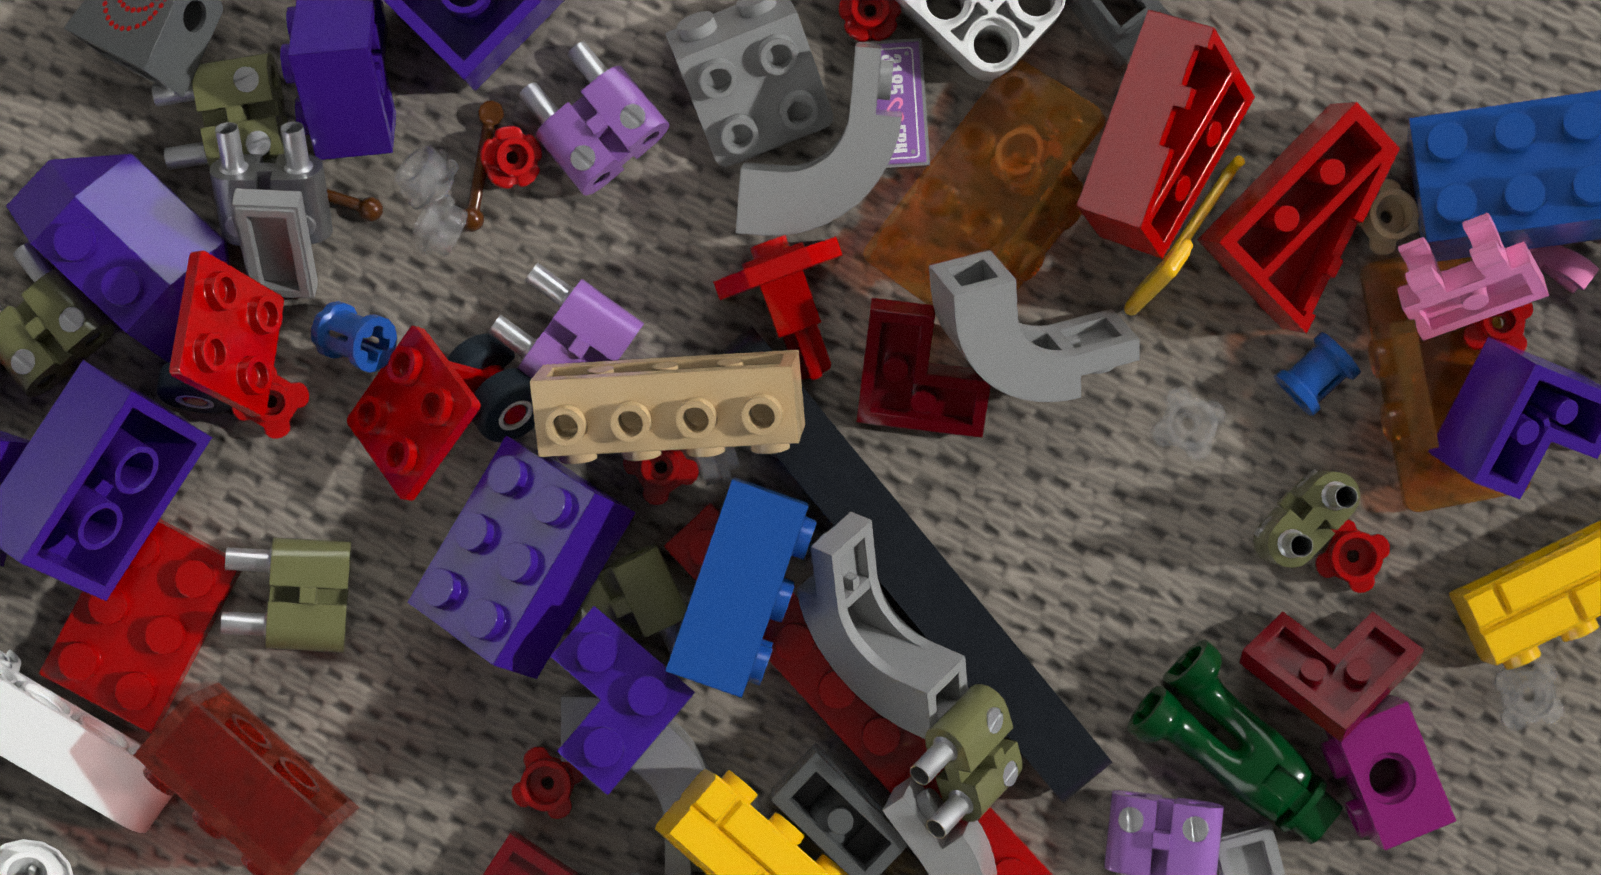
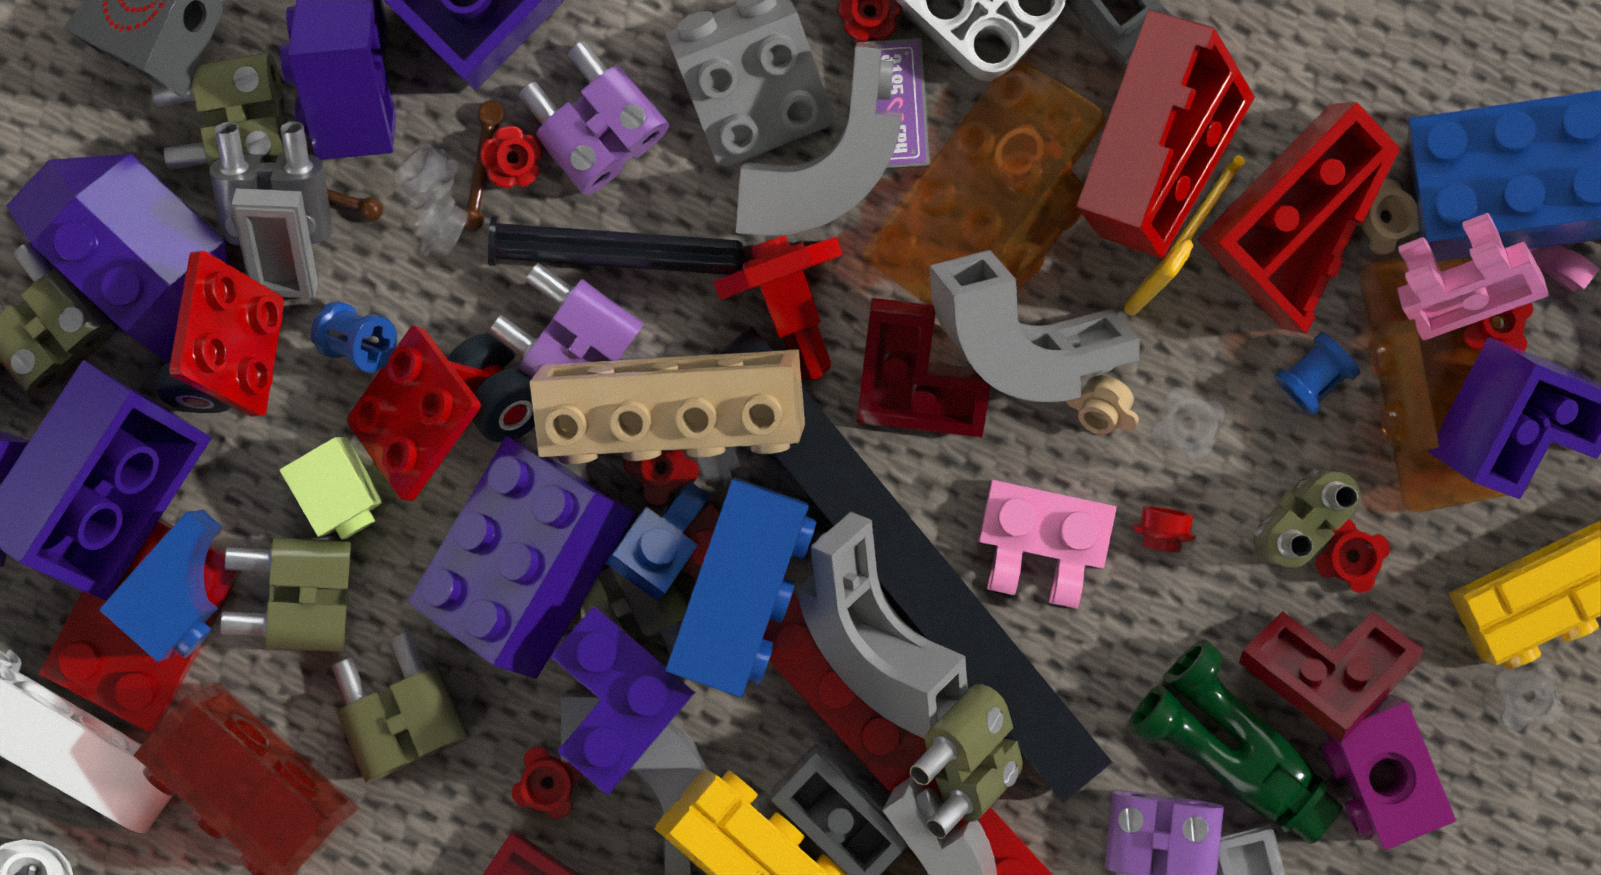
red plate [232,367,309,439] -> none
none -> blue arch [99,510,222,662]
none -> yellowish green brick [279,437,385,540]
none -> olive piece [331,632,468,783]
none -> black axle [488,215,744,275]
none -> blue plate [605,480,710,601]
none -> bright pink plate [977,480,1117,609]
none -> tan plate [1066,375,1139,435]
none -> red plate [1133,506,1196,552]

